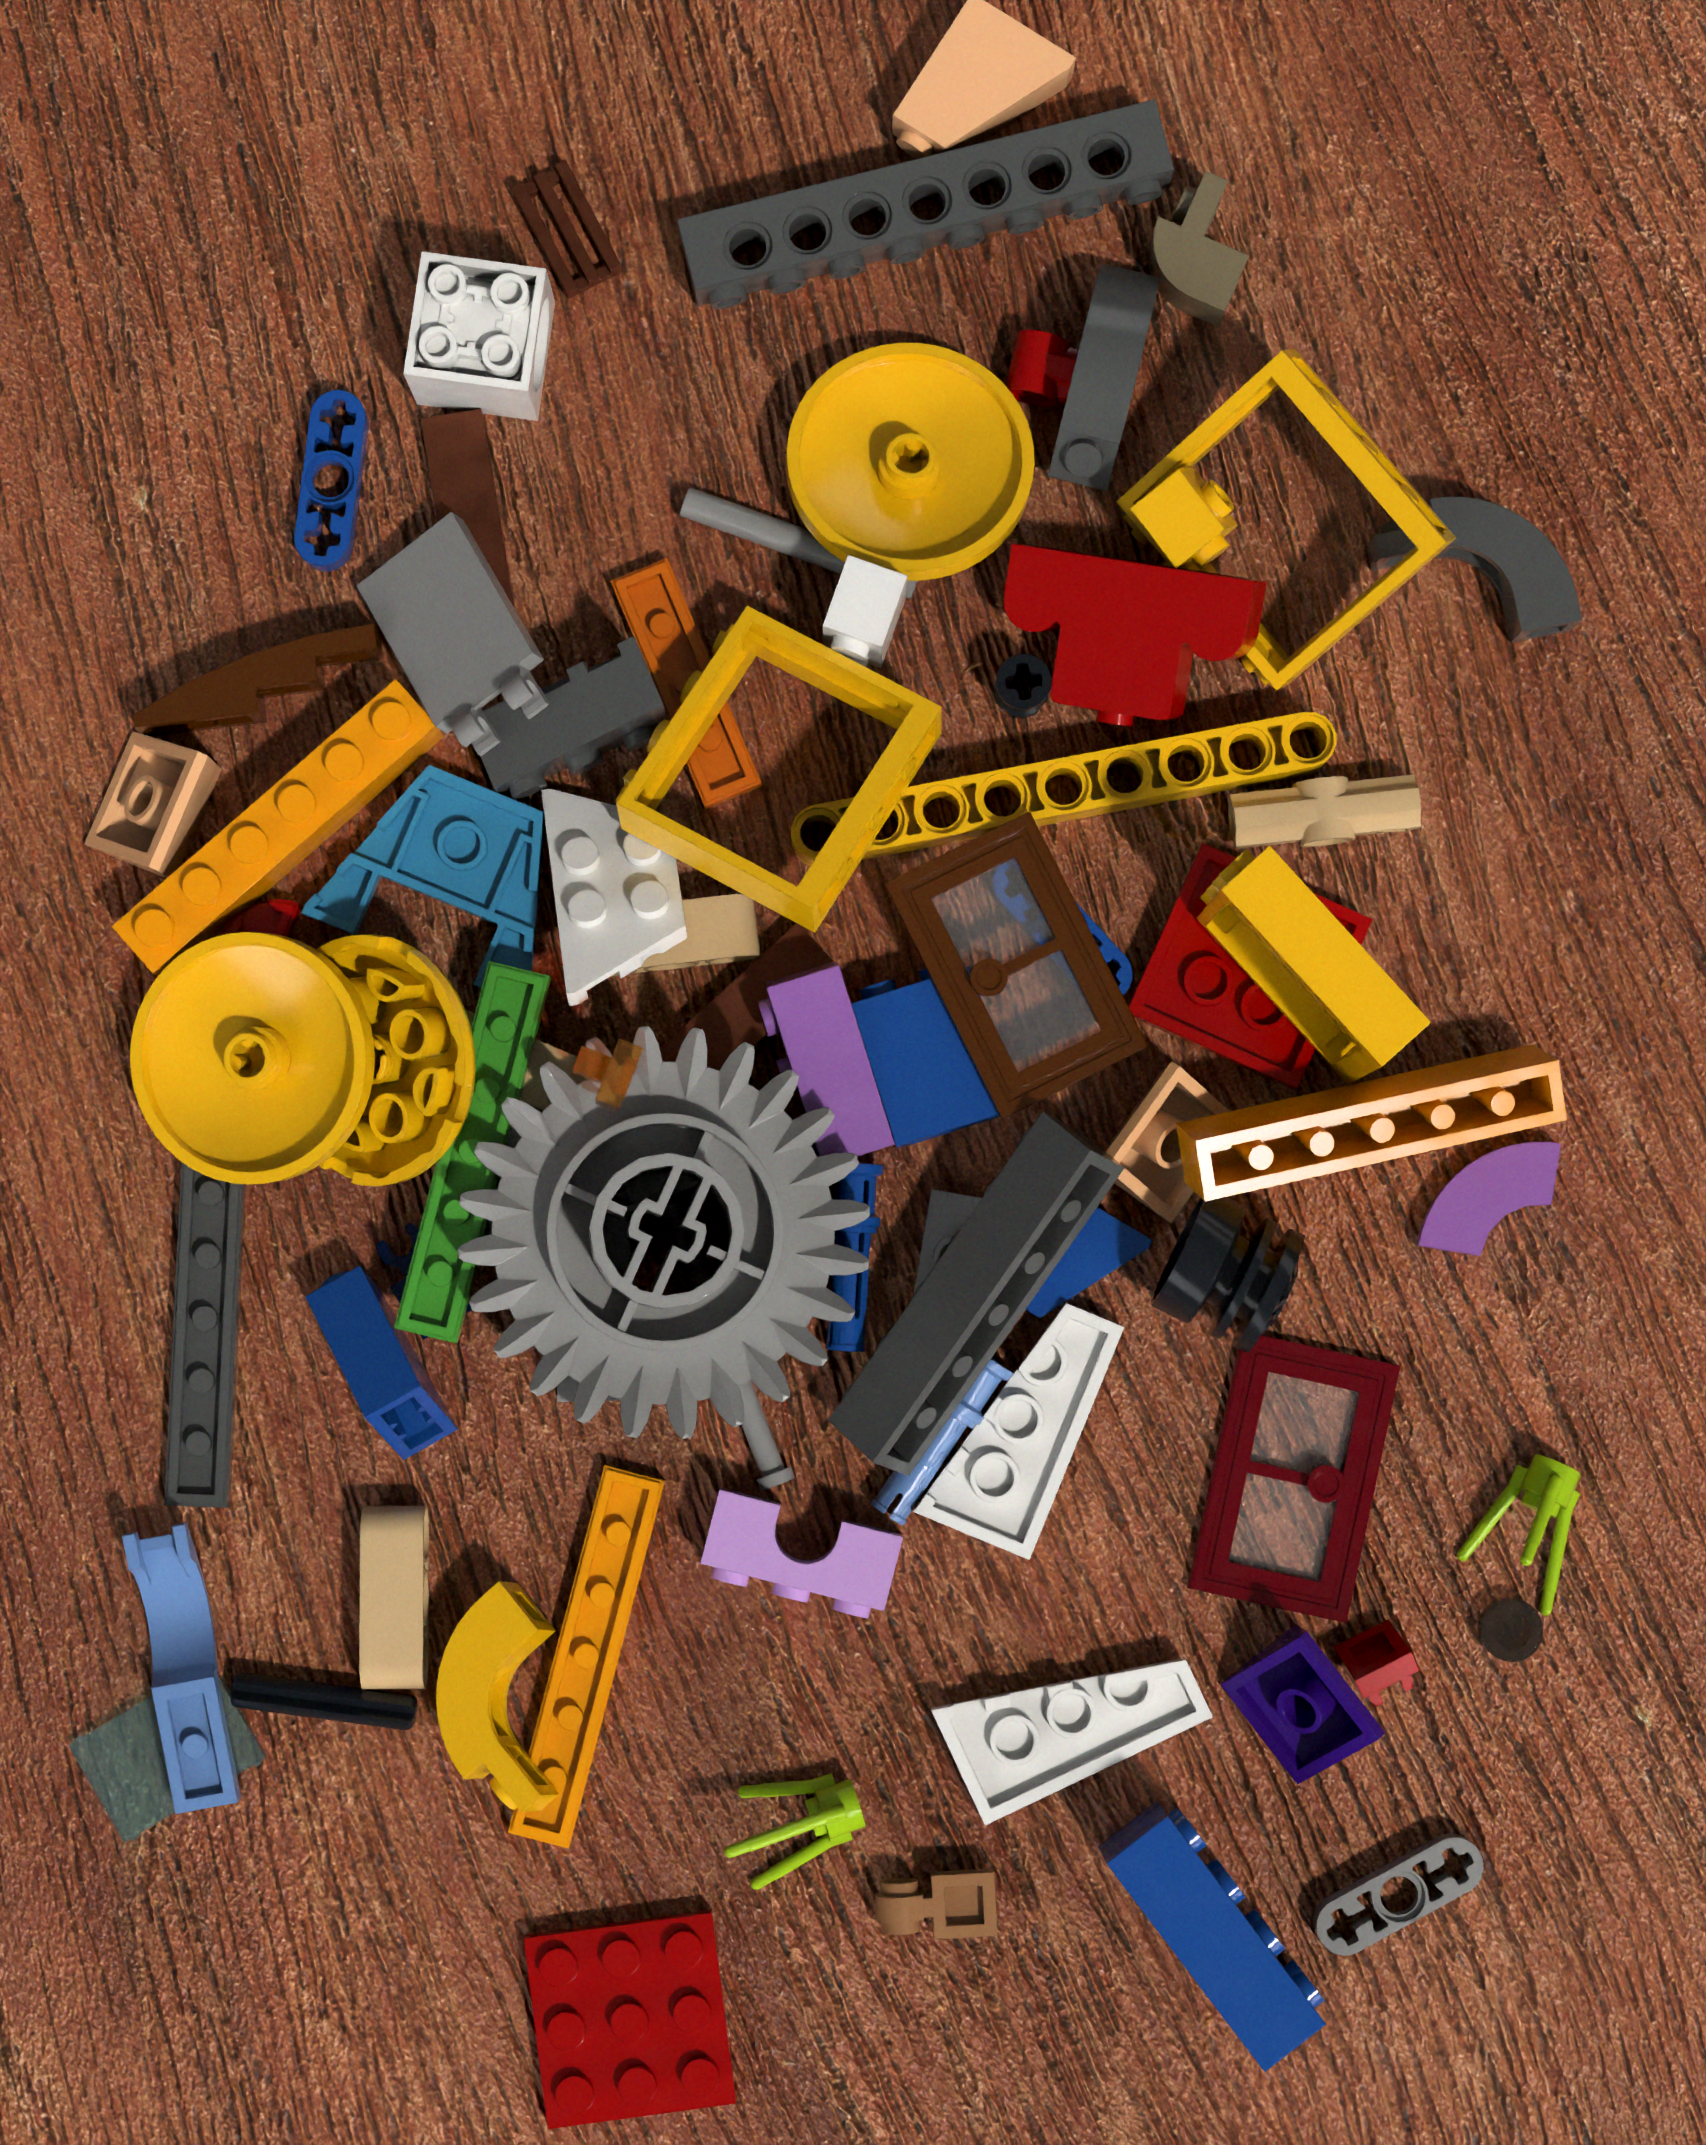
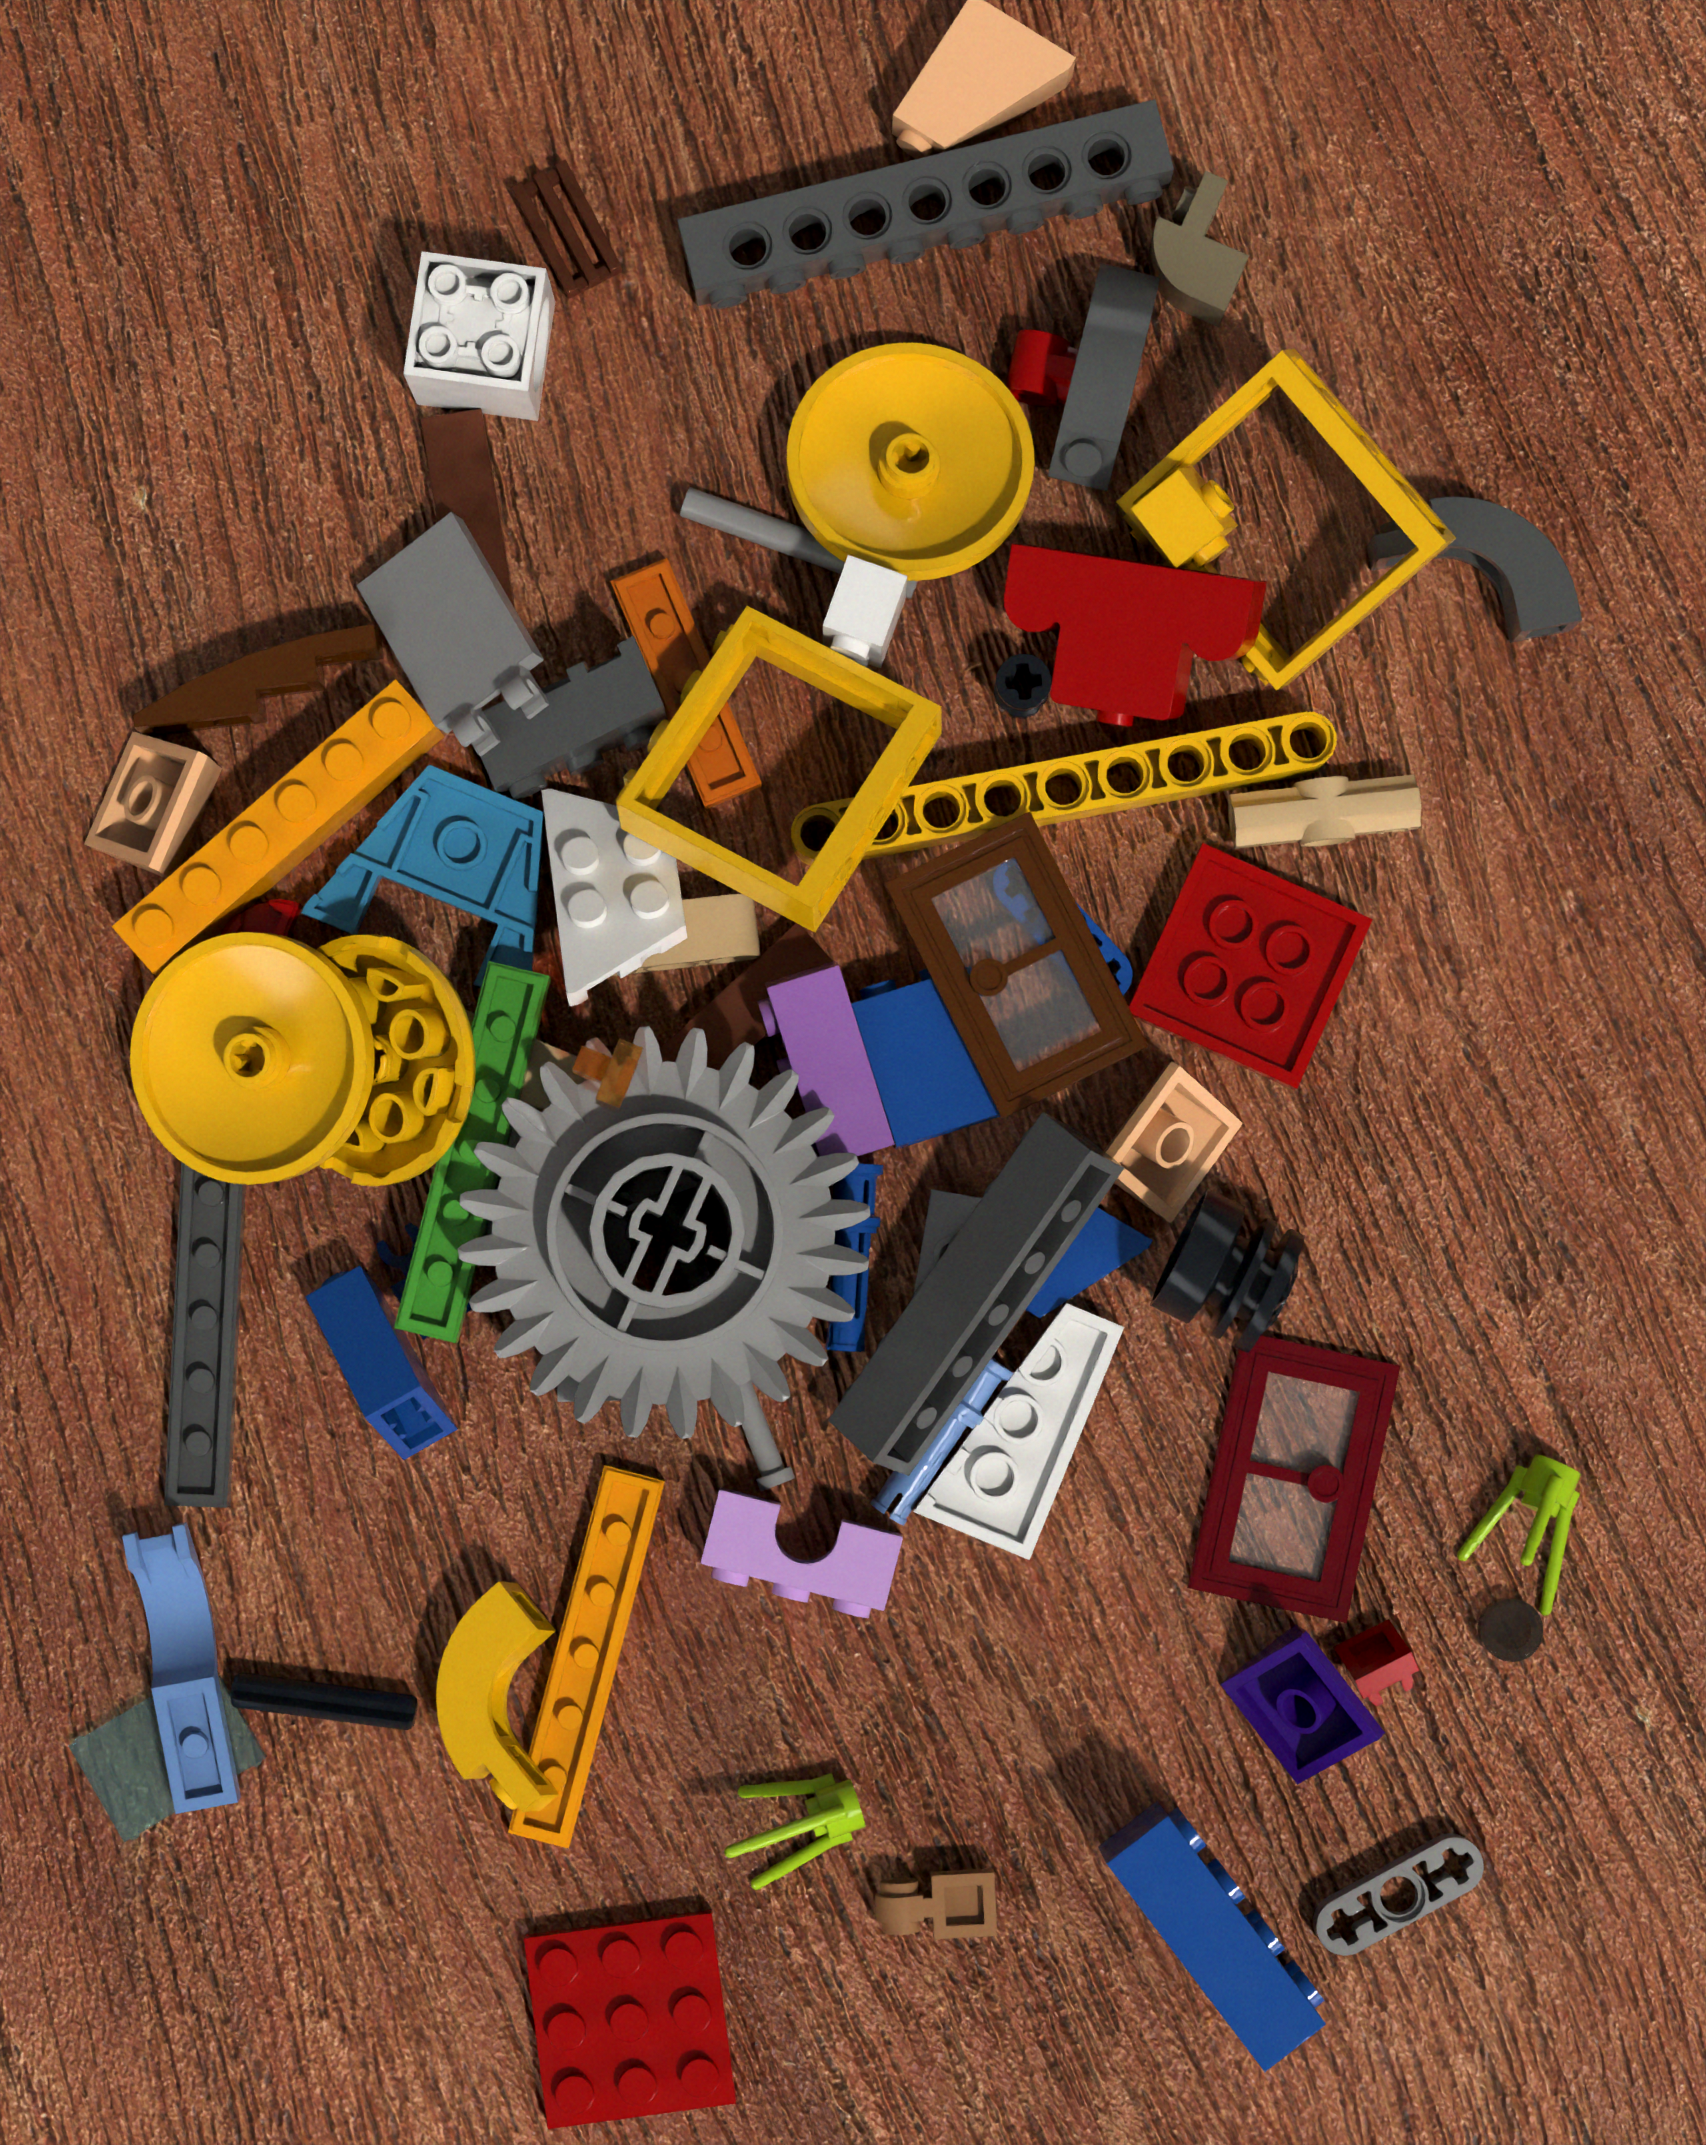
blue beam [294,390,369,572] -> none
tan beam [359,1506,429,1689] -> none
white wing [931,1658,1213,1825] -> none
light orange brick [1176,1044,1567,1201] -> none
yellow window [1196,845,1431,1084] -> none
medium lavender tile [1416,1142,1561,1256] -> none

